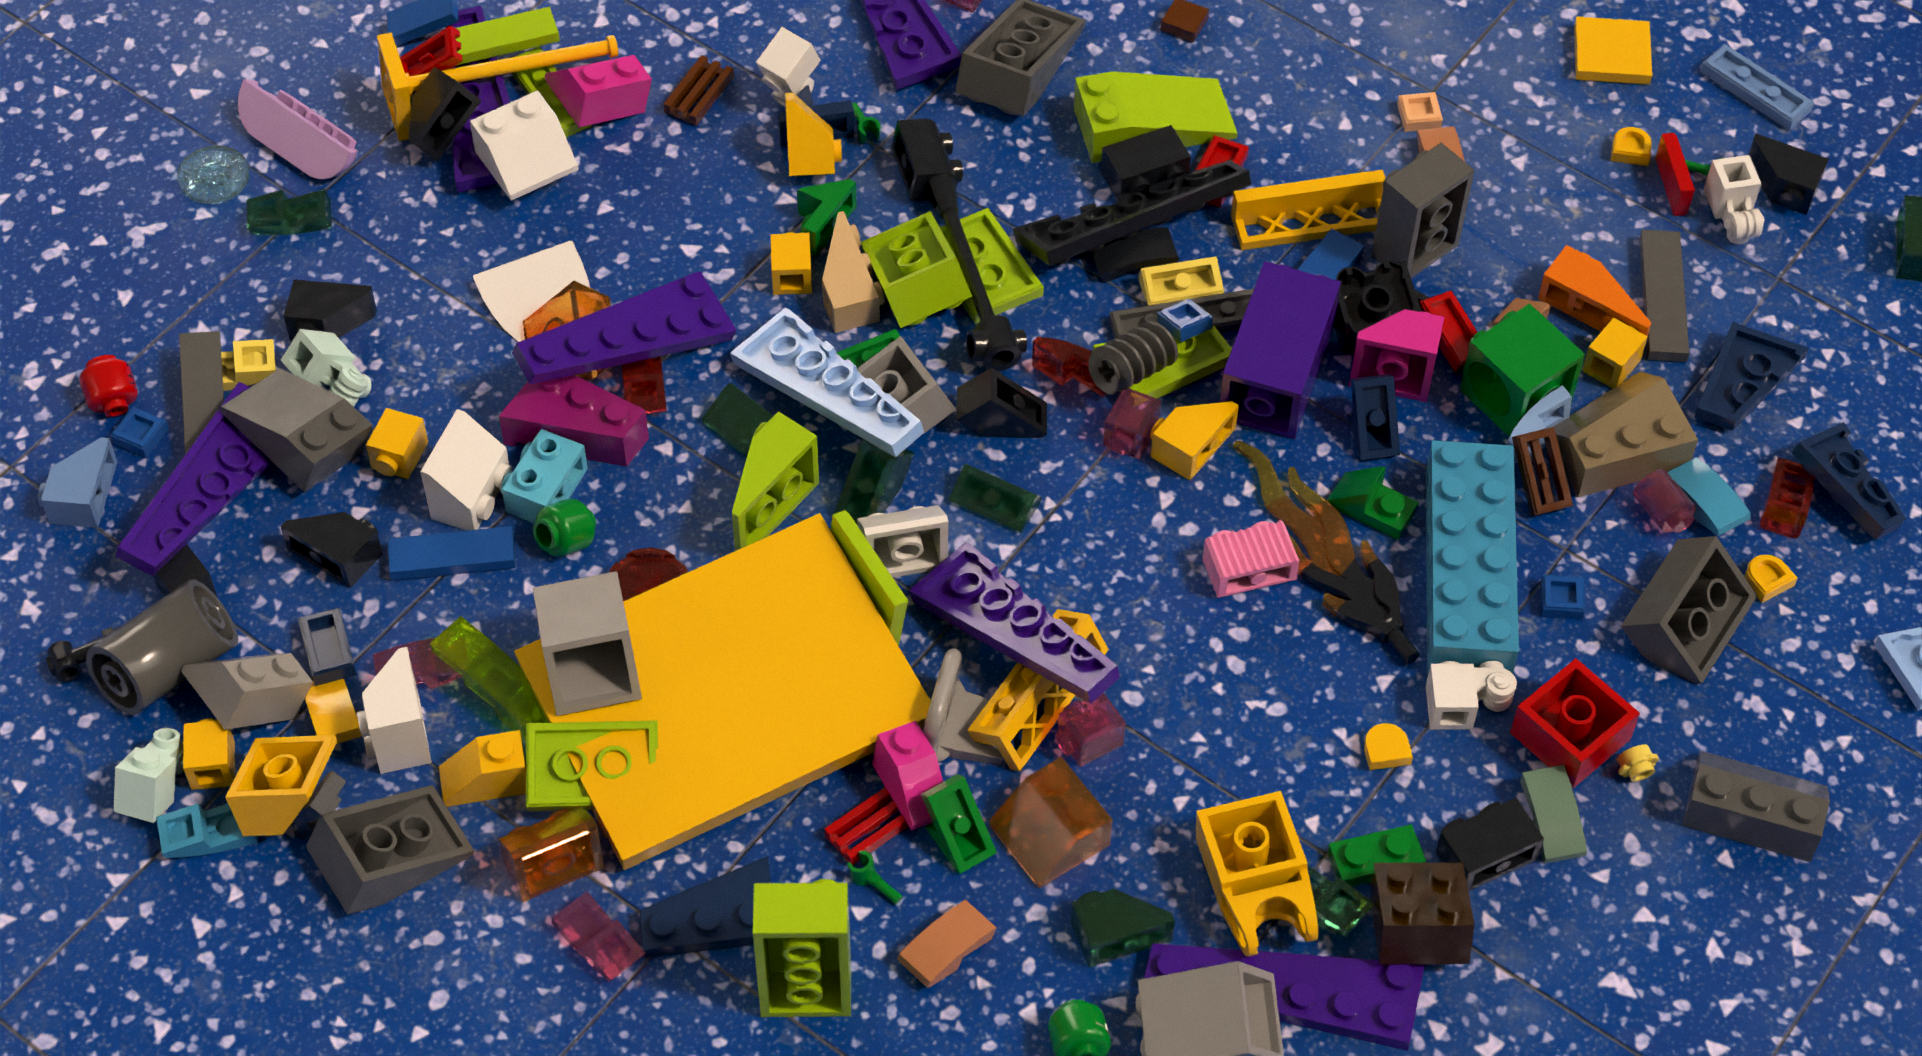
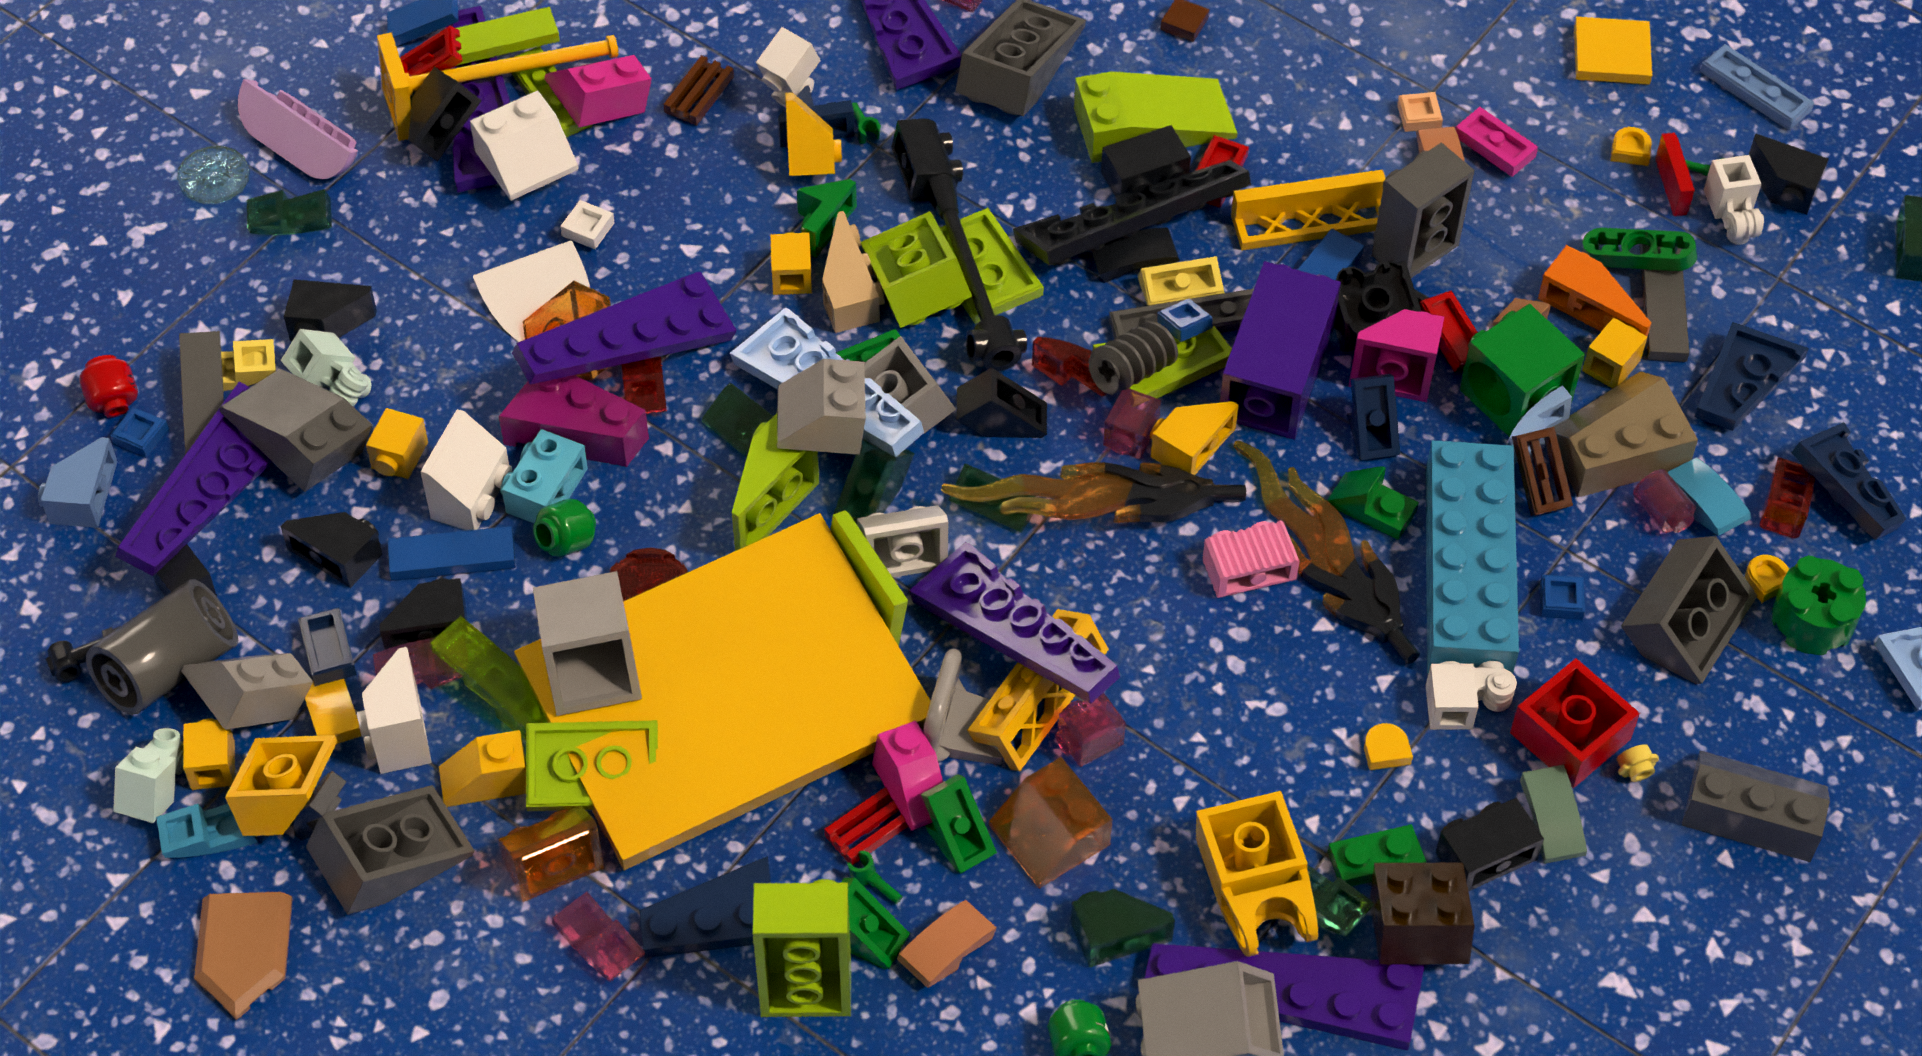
none -> medium nougat tile [194,892,293,1020]
none -> black slope [379,578,470,654]
none -> white plate [560,200,614,249]
none -> light grey slope [777,359,866,455]
none -> green slope [841,877,910,969]
none -> piece [941,462,1246,524]
none -> dark pink plate [1455,107,1538,177]
none -> green beam [1583,228,1697,271]
none -> green brick [1772,555,1866,655]

